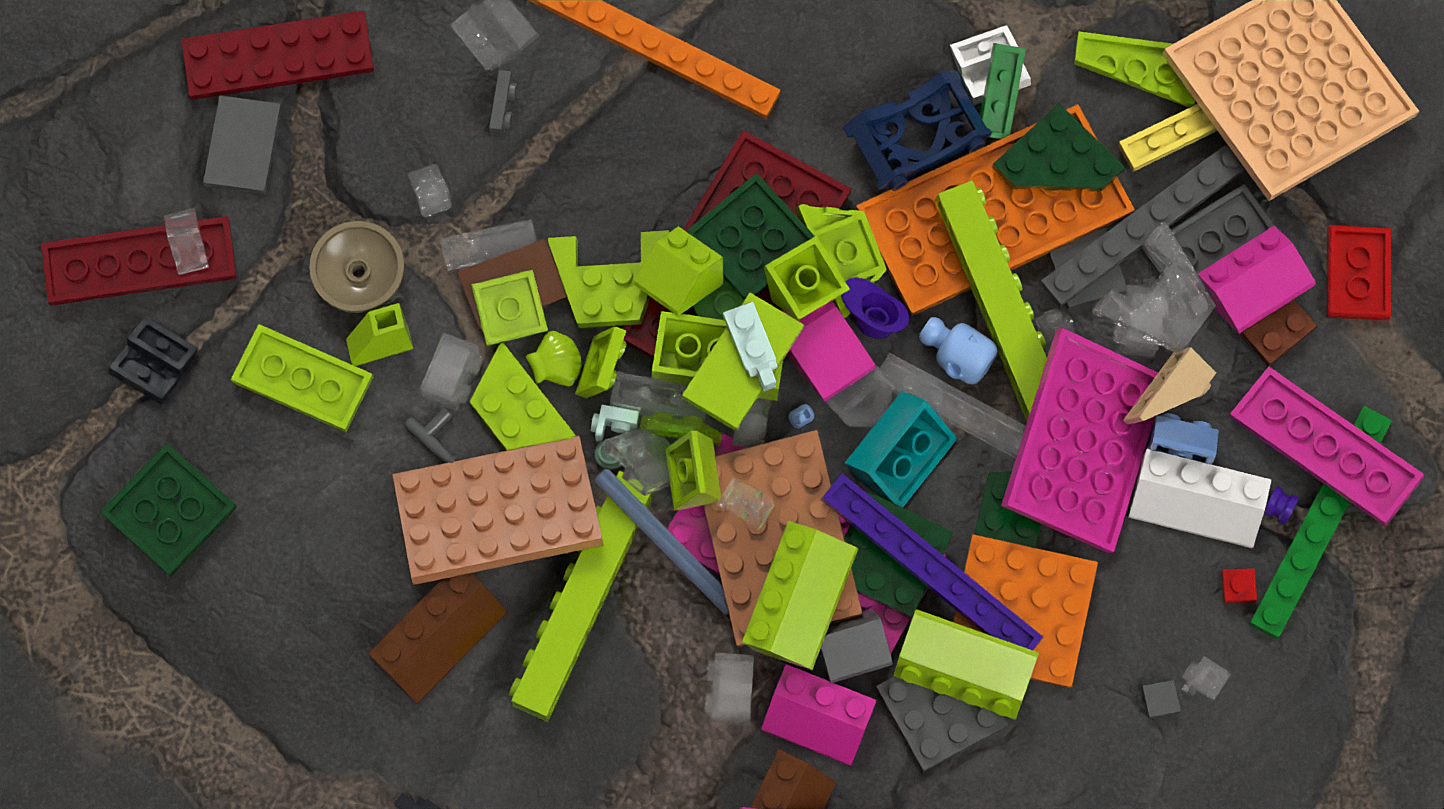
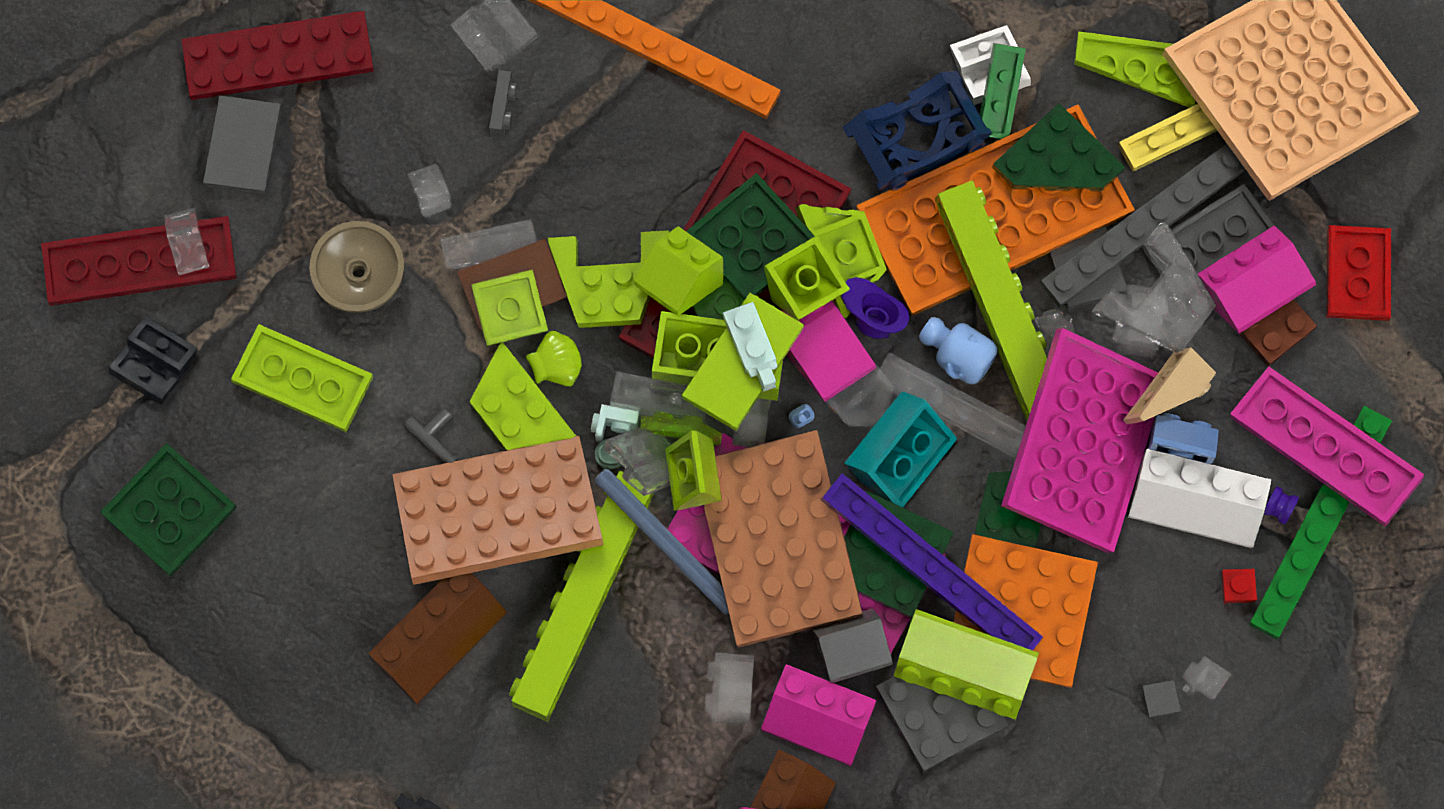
lime slope [346,303,414,366] -> none
clear brick [420,333,483,411] -> none
lime plate [575,326,626,399] -> none
clear bracket [716,478,775,530] -> none
lime slope [742,521,858,670] -> none

